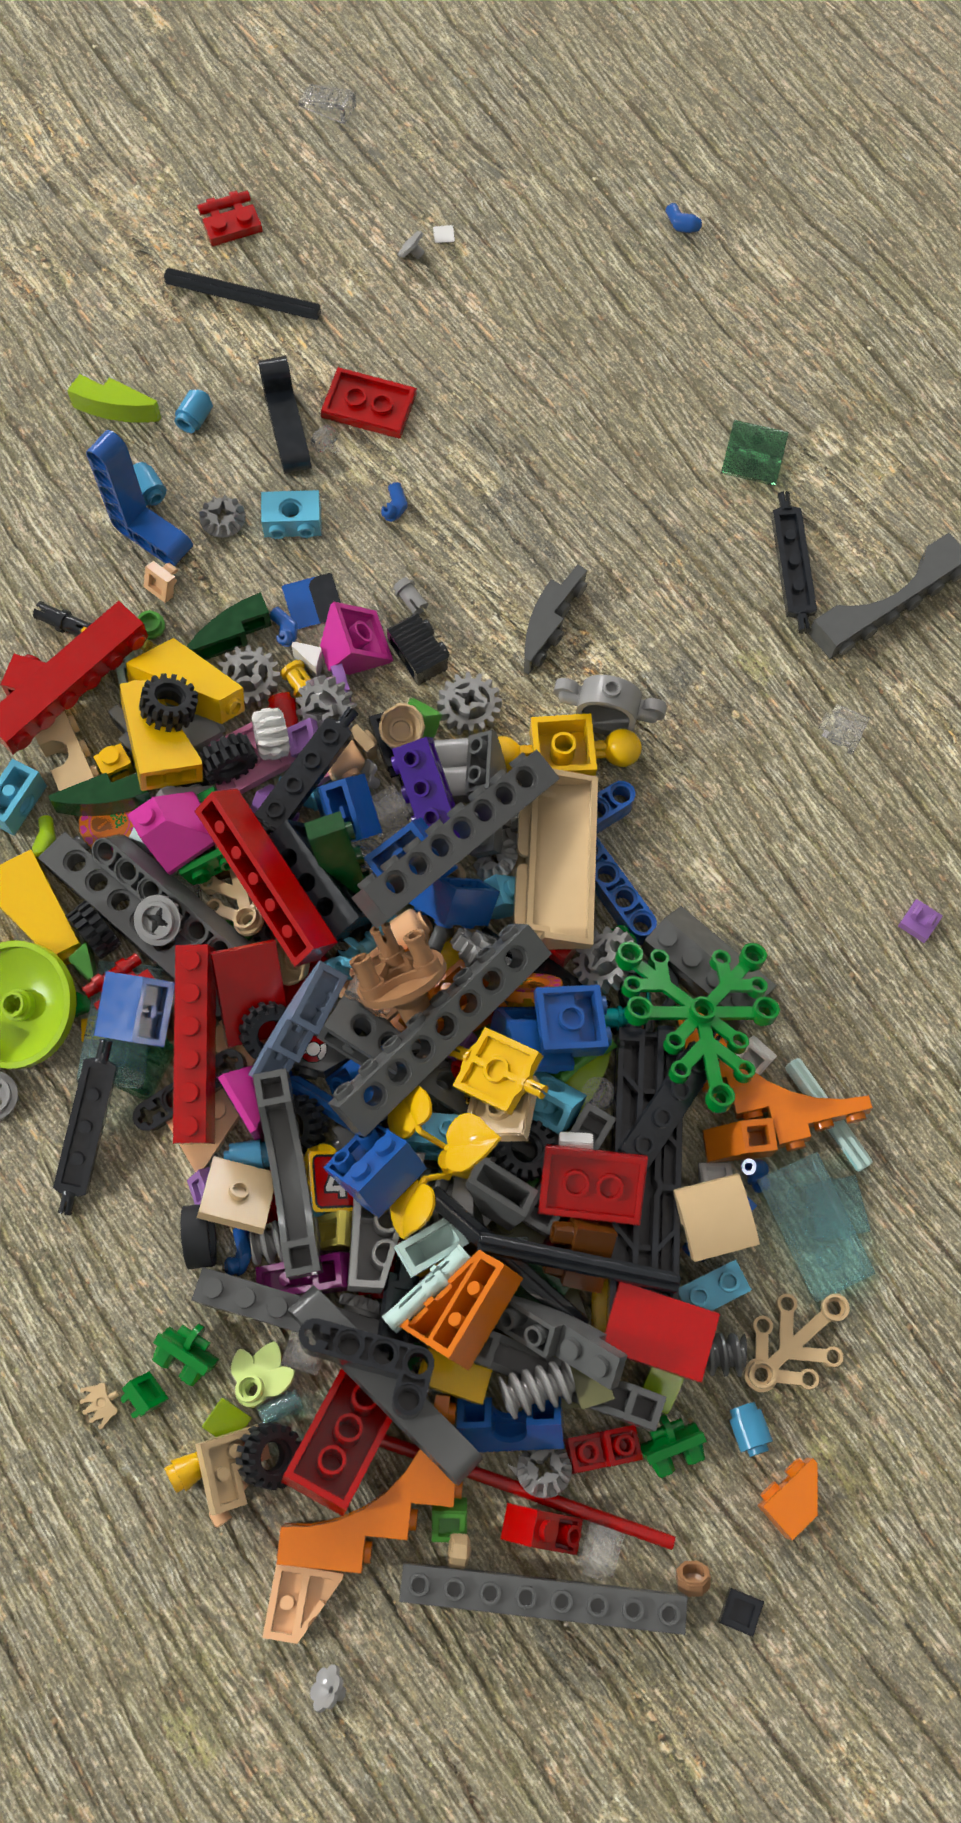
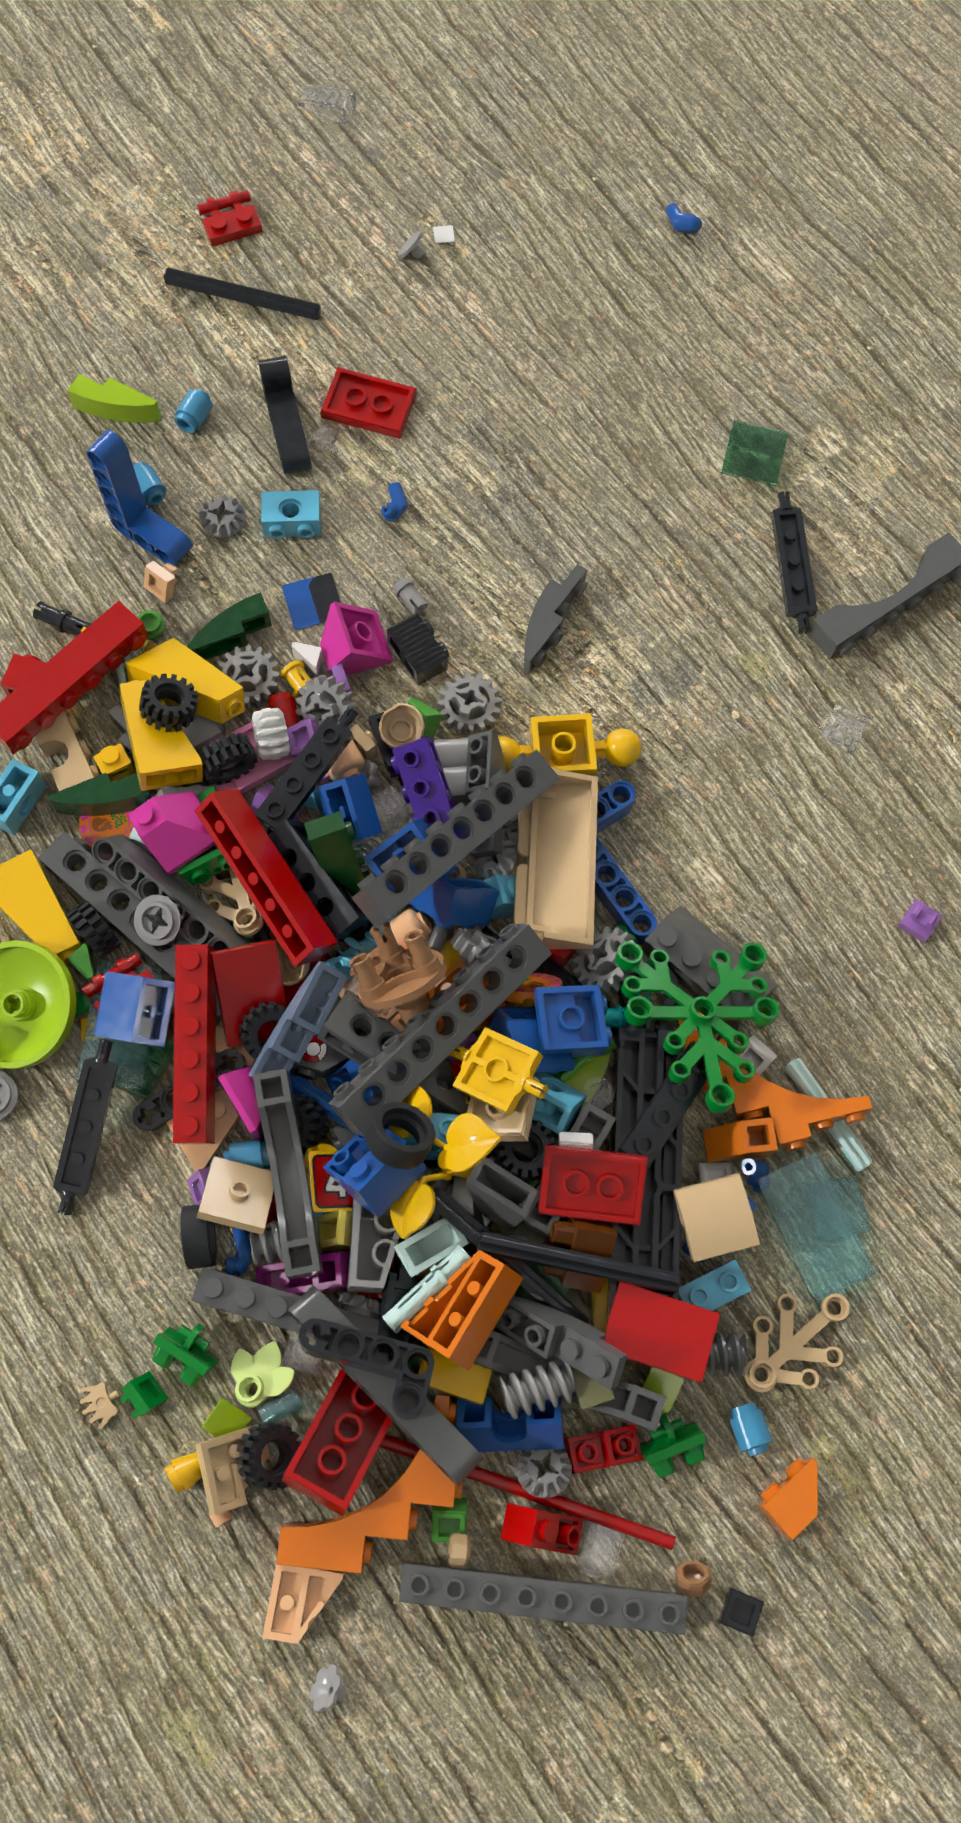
lime arm [32,815,56,861] -> none
blue arm [269,607,298,647] -> none
light grey piece [553,675,667,736] -> none
none -> black tyre [365,1102,436,1170]

